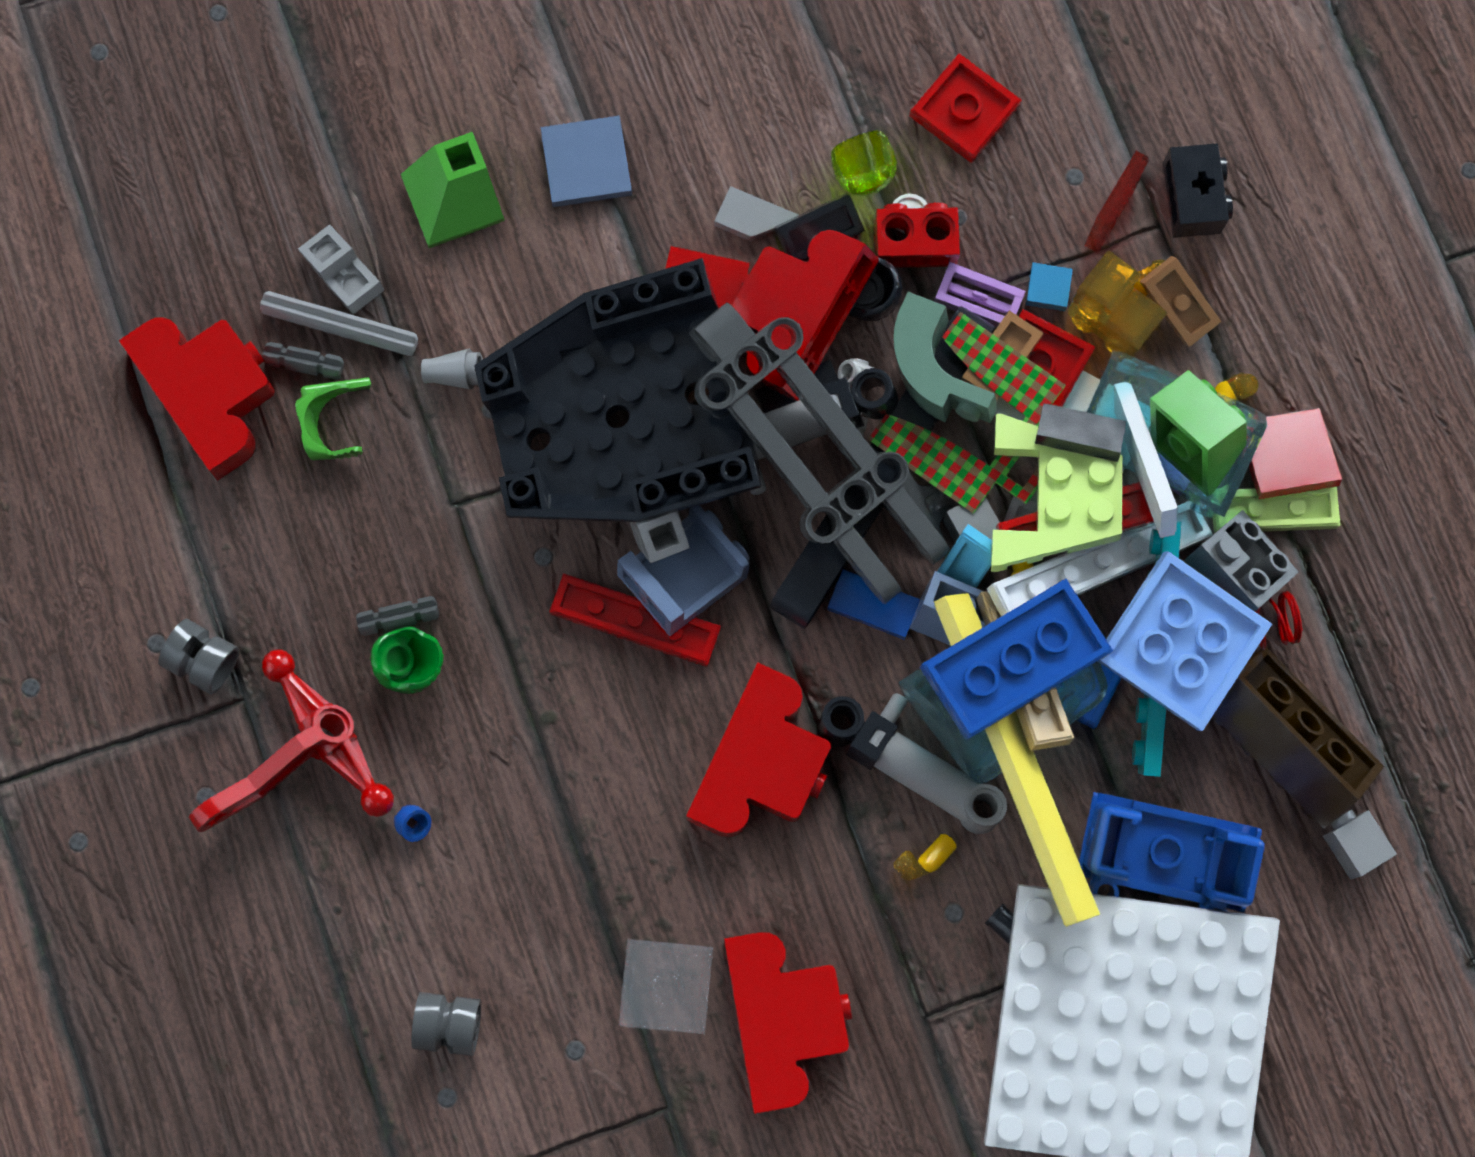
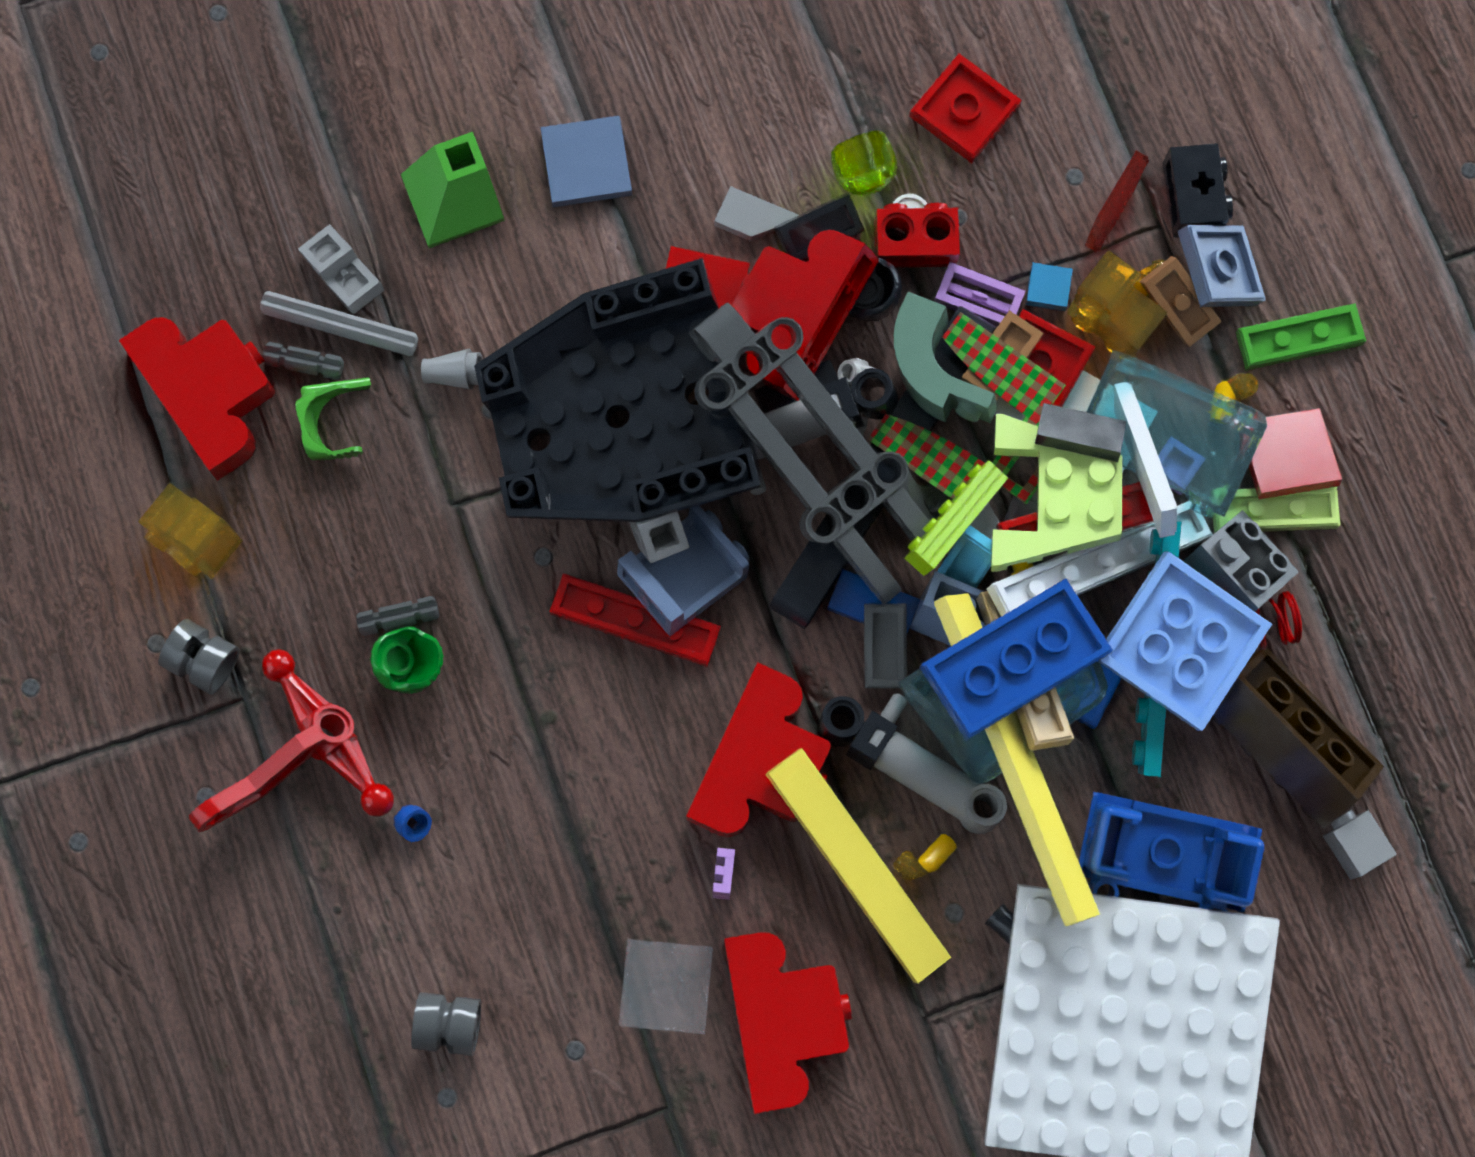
bright green slope [1150,370,1247,497] -> none
none -> clear yellow brick [138,483,243,579]
none -> lavender tile [713,848,735,900]
none -> light yellow tile [765,748,951,984]
none -> dark grey tile [864,603,907,688]
none -> lime piece [904,460,1008,576]
none -> sand blue tile [1178,225,1266,307]
none -> bright green tile [1235,303,1366,370]

